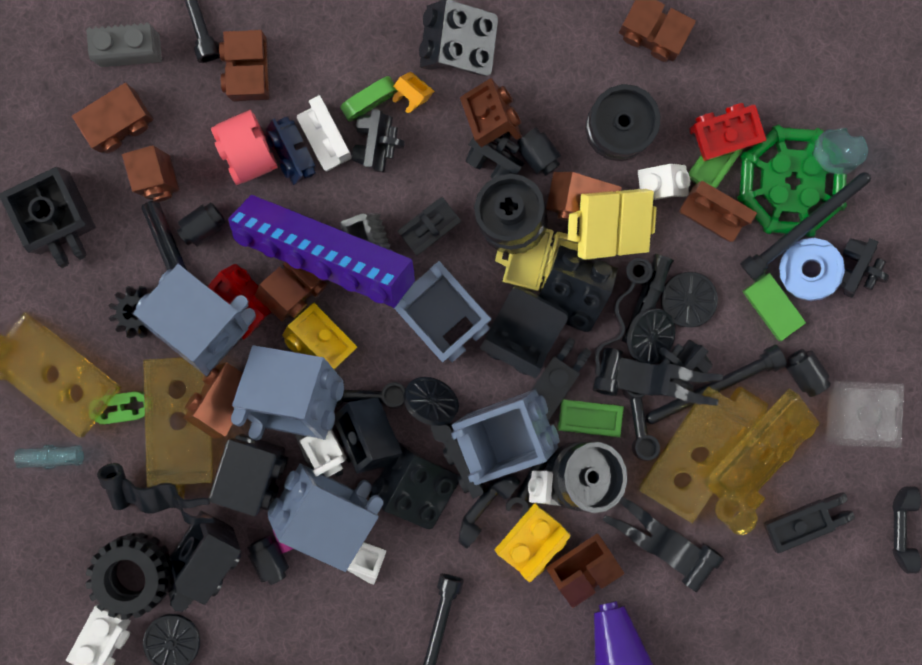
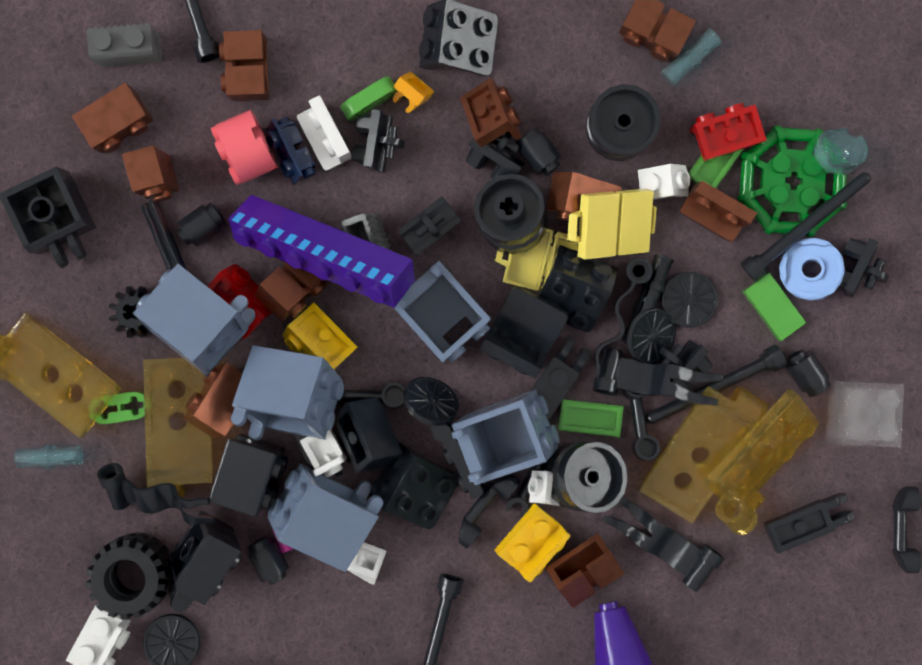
none -> clear light blue pin [661,28,722,86]

